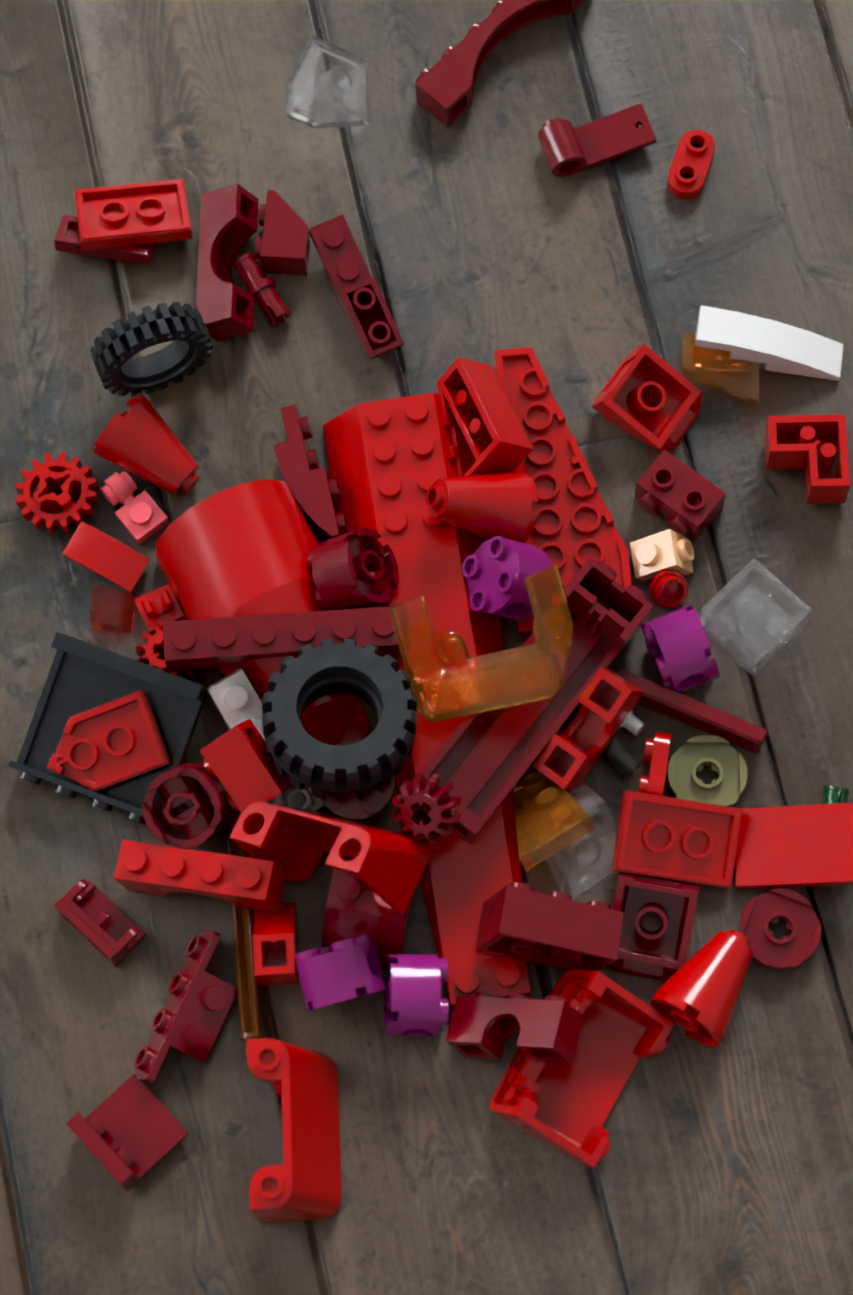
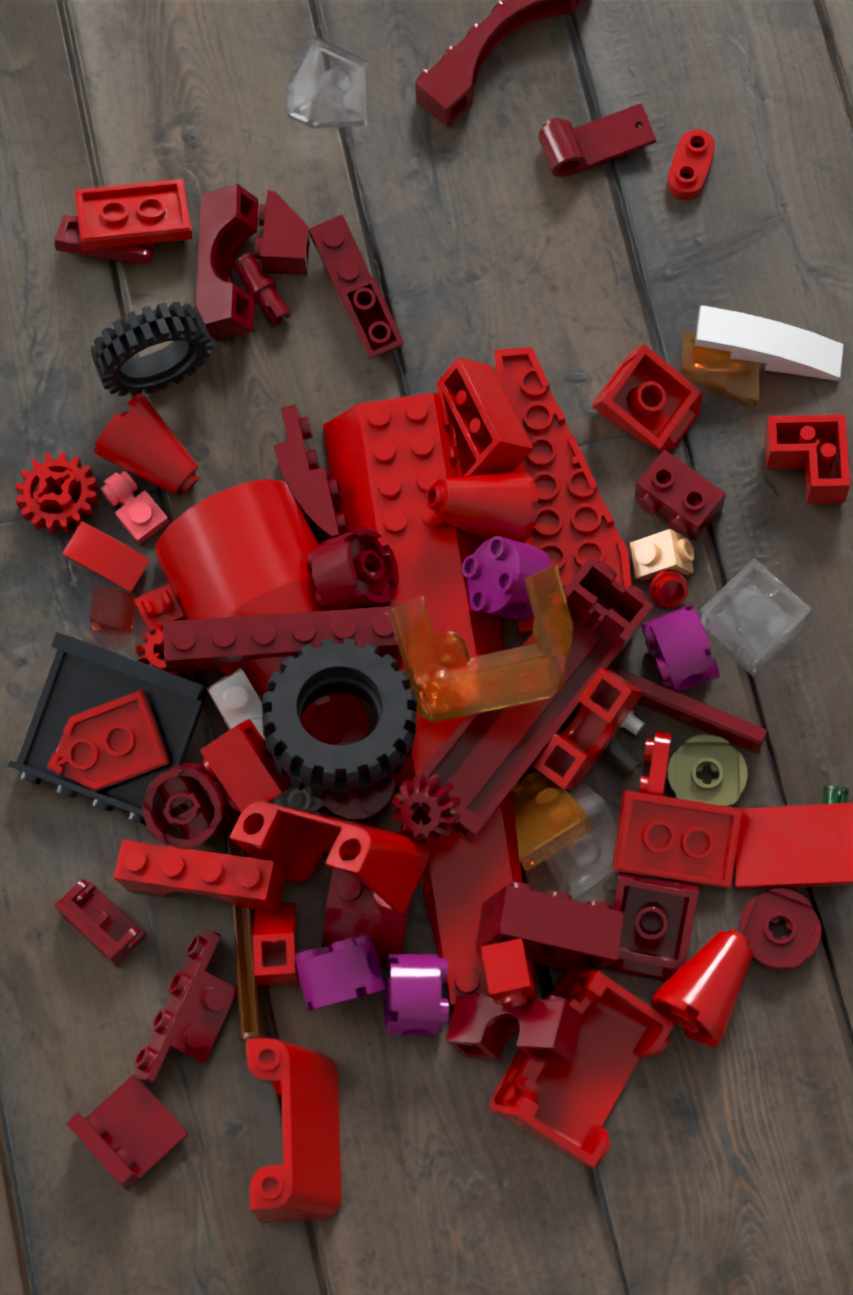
none -> red slope [481,938,537,1008]

